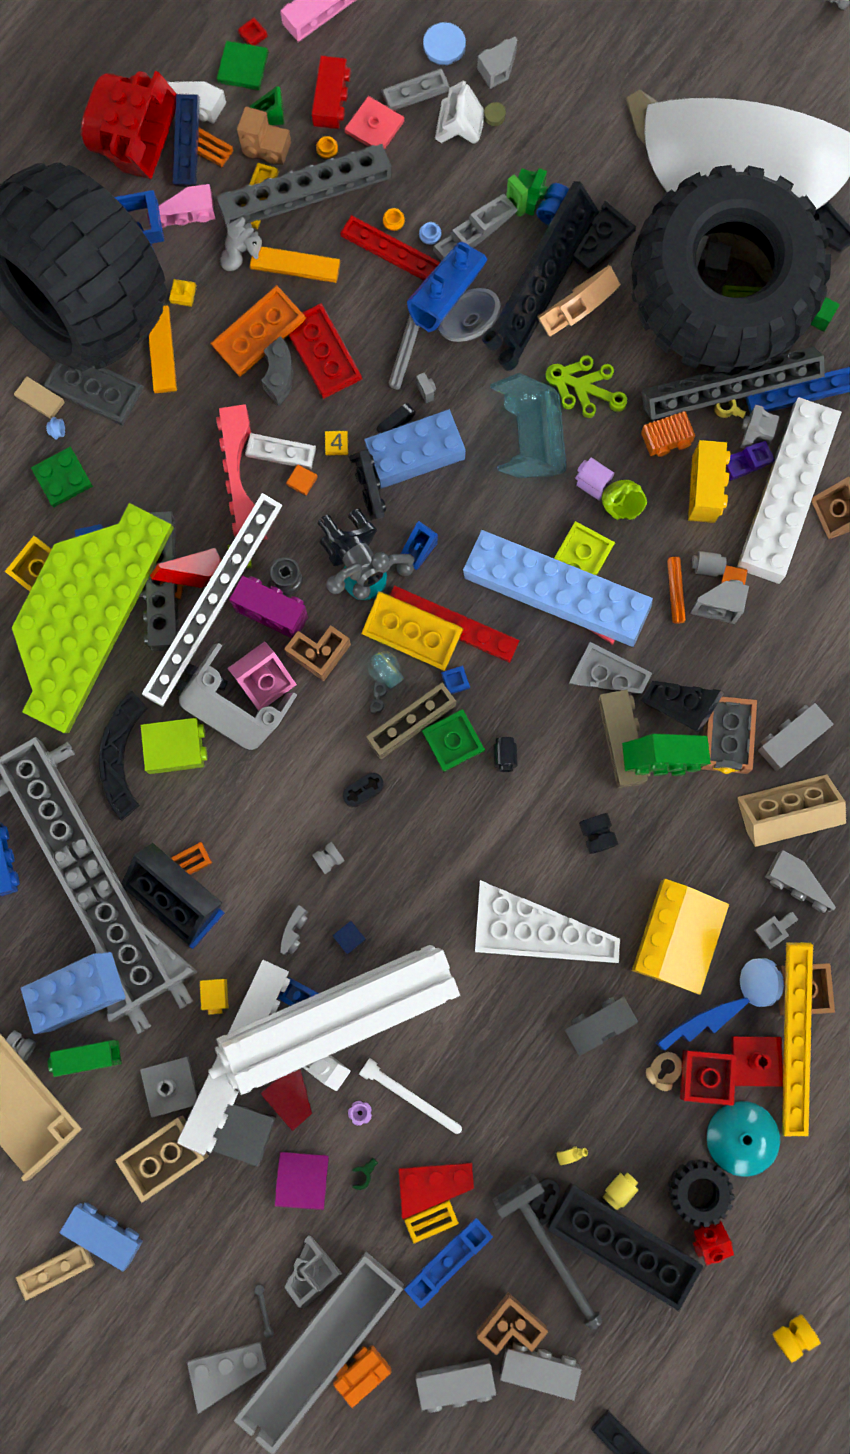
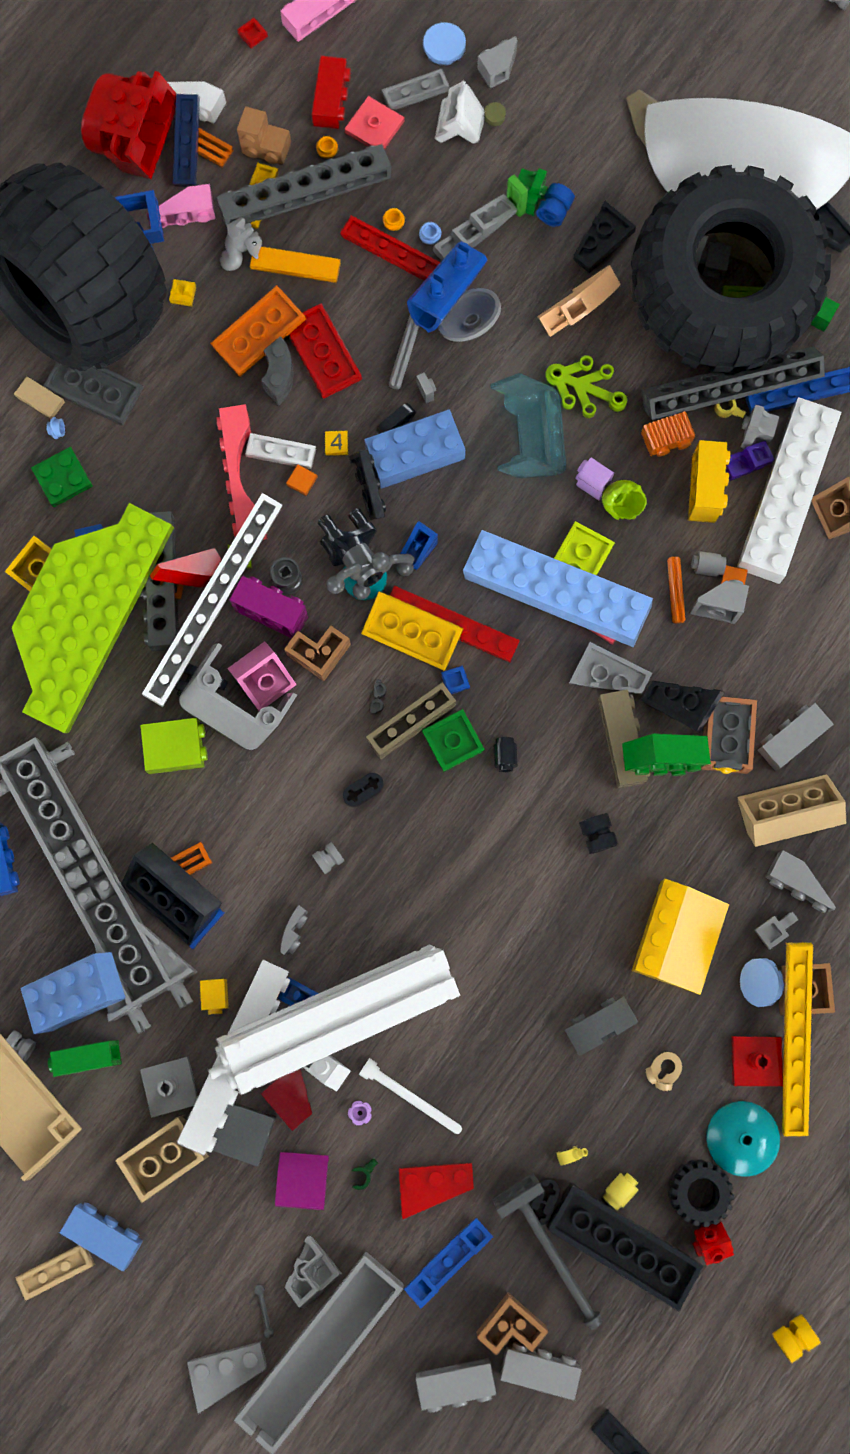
black tile [99,691,148,821] -> none
light orange tile [149,305,177,393] -> none
green tile [217,41,269,90] -> none
green slope [250,86,284,125] -> none
dark blue tile [332,921,366,955] -> none
orange brick [333,1345,391,1408] -> none
clear light blue piece [368,651,404,689] -> none
yellow tile [404,1200,459,1244] -> none
white wing [475,880,620,963] -> none
black hinge [482,181,599,371] -> none
blue slope [655,998,750,1051] -> none
red brick [680,1050,737,1106] -> none

